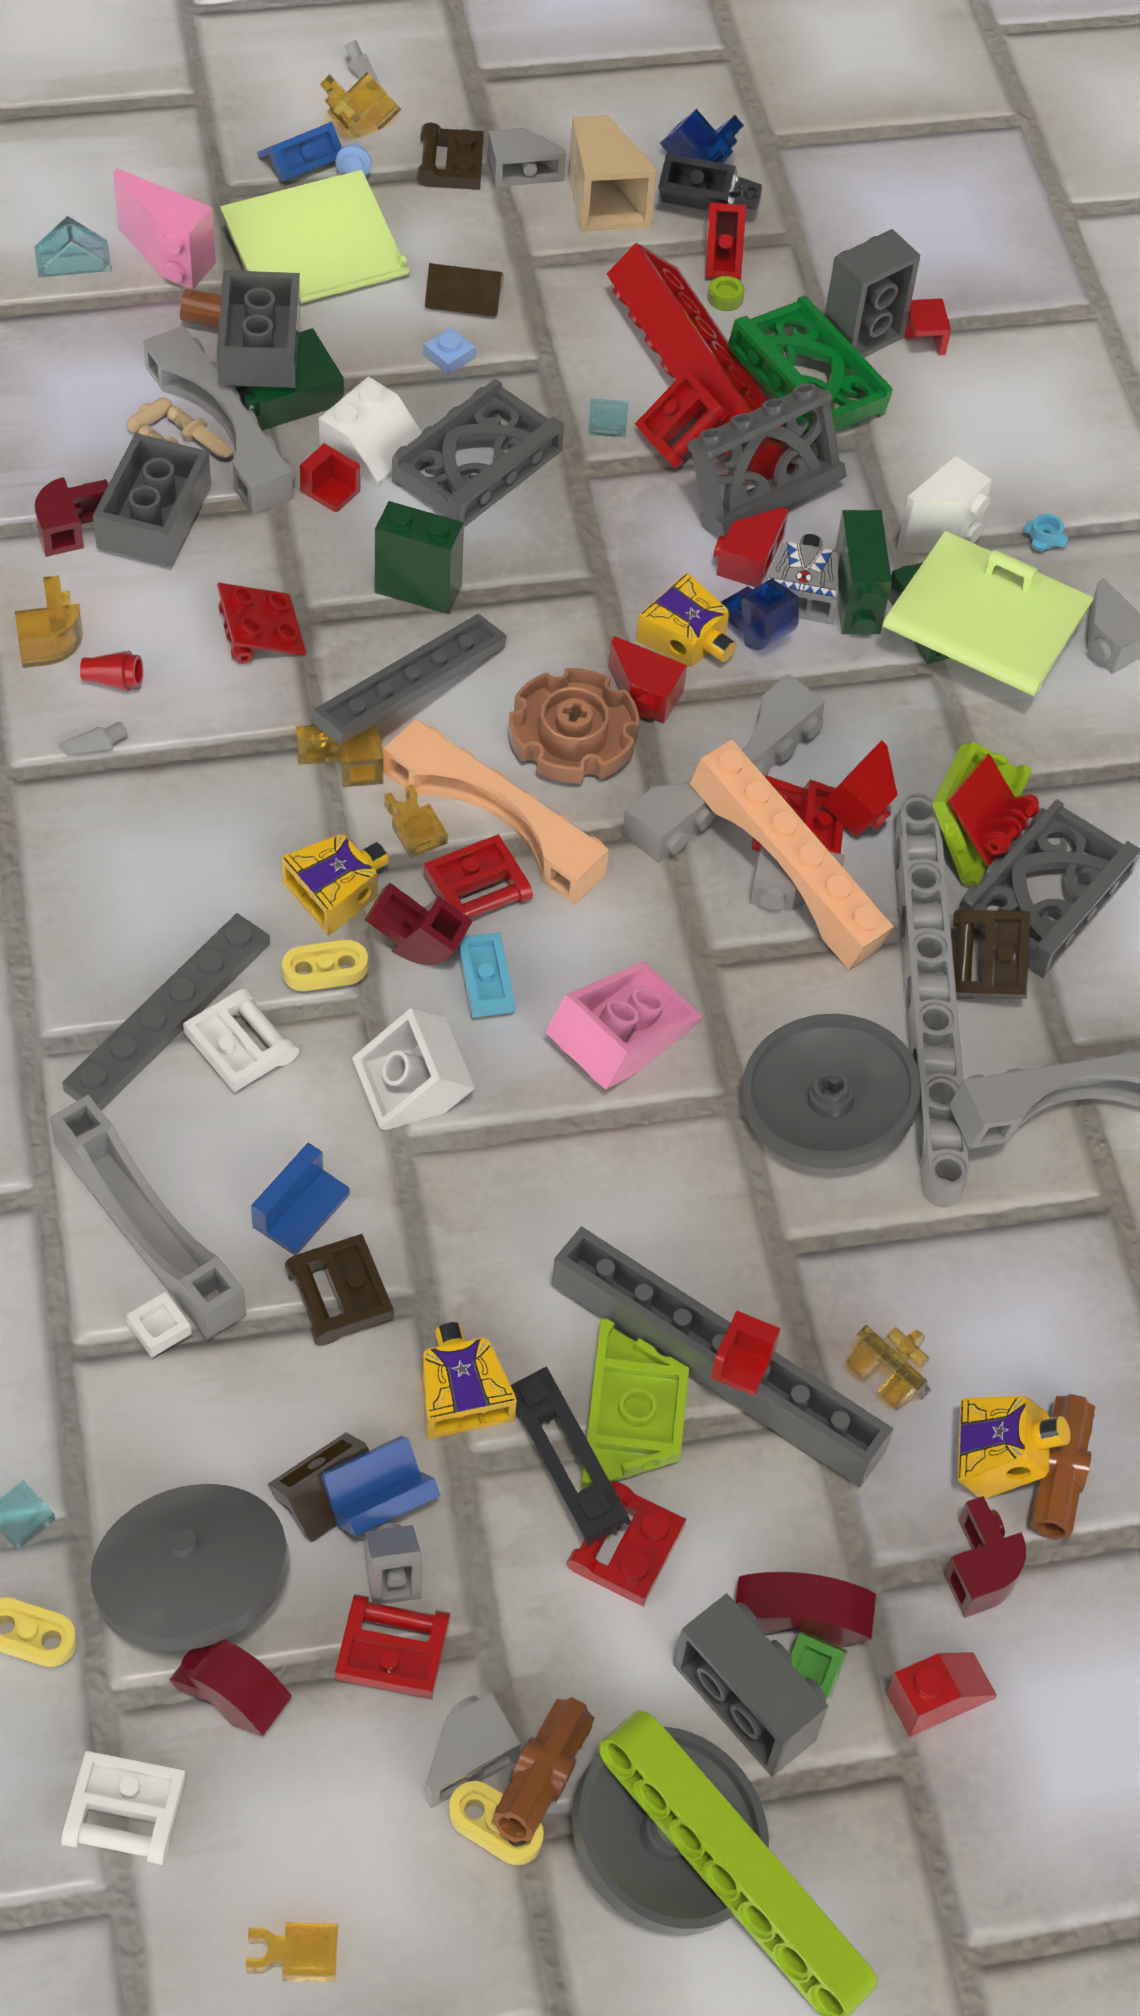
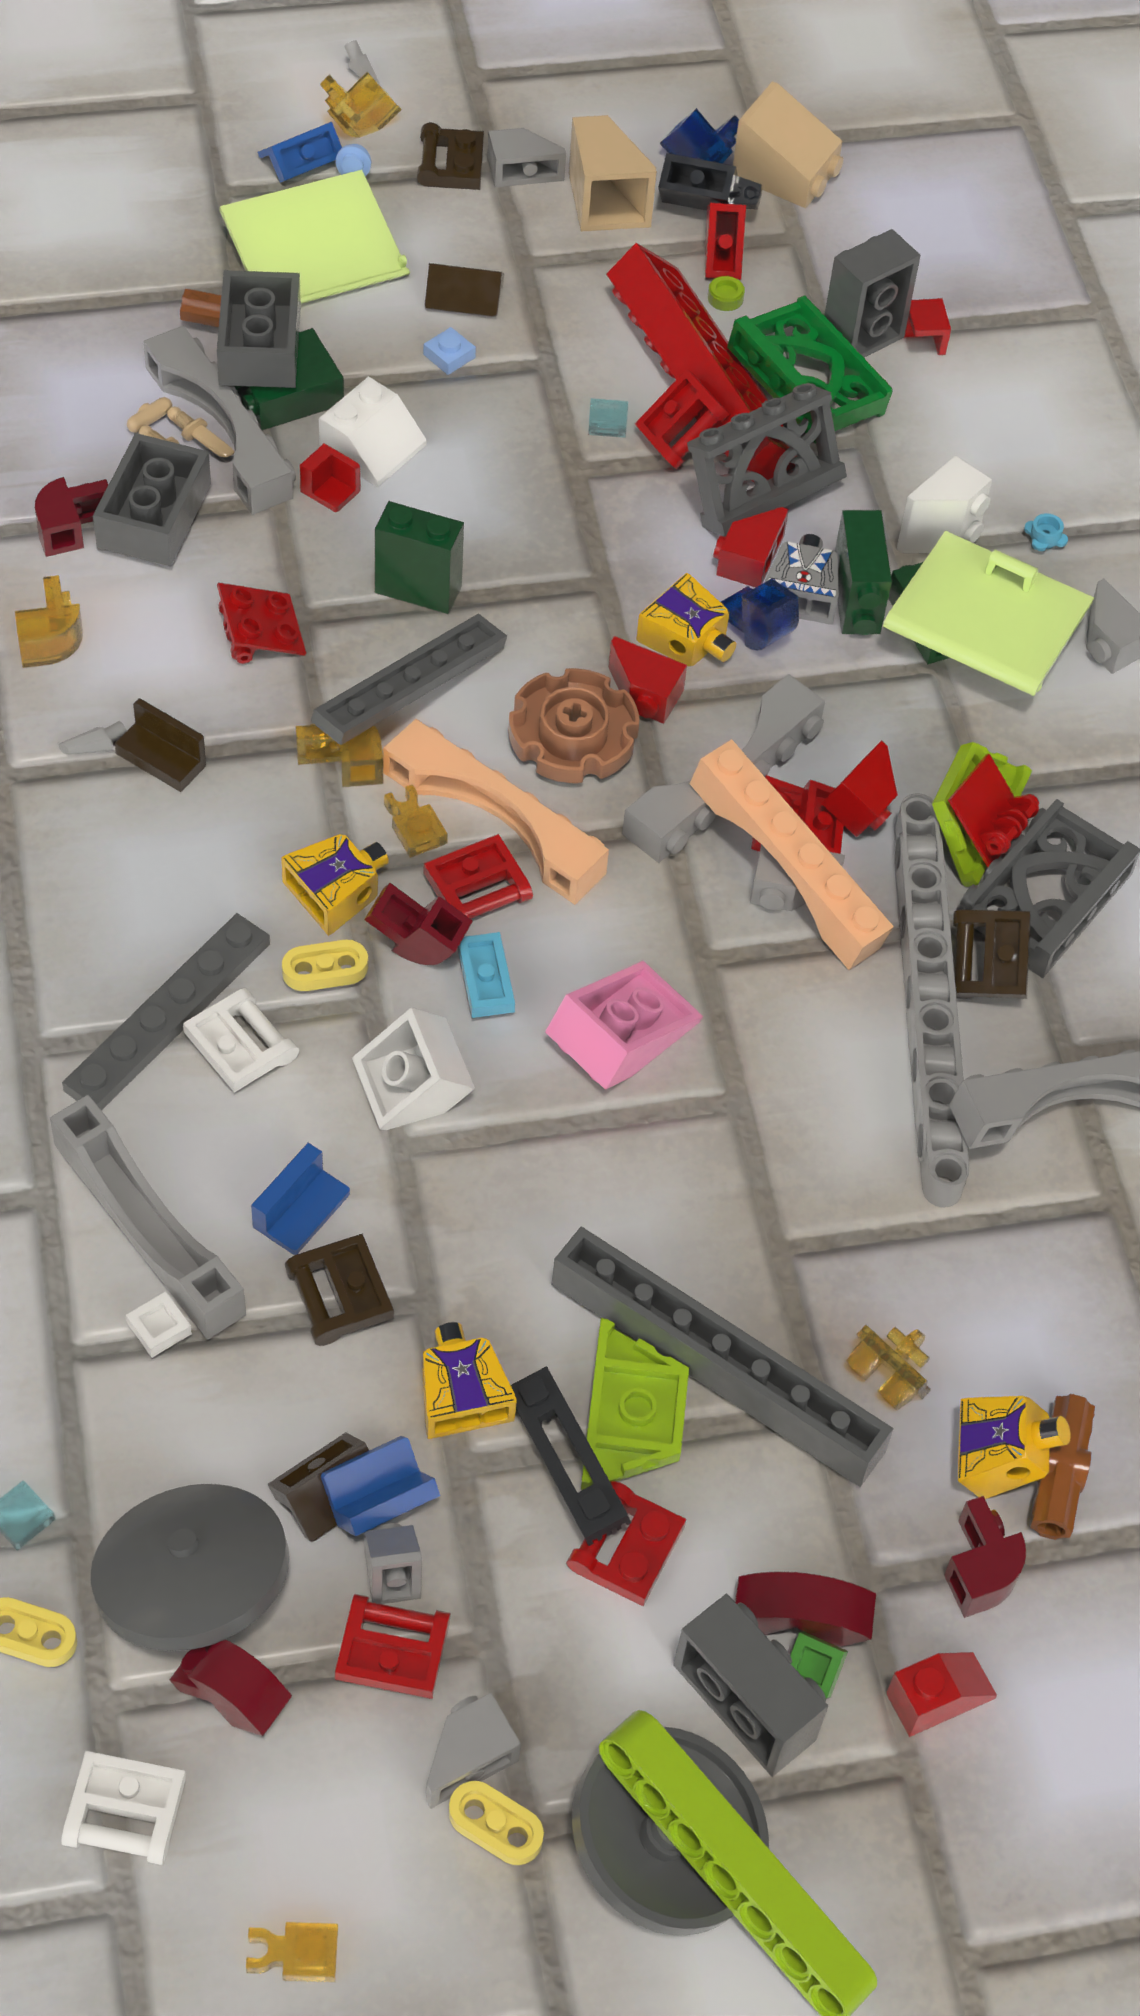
clear light blue slope [34,216,112,278] -> none
red cone [80,650,143,691] -> none
bright pink slope [113,168,216,290] -> none
dark grey fence [392,379,564,527] -> none
dark orange piece [491,1697,595,1843] -> none
red panel [711,1310,781,1395] -> none
dark grey dish [742,1014,920,1169] -> none
none -> dark brown panel [115,698,206,792]
none -> tan slope [733,81,843,209]

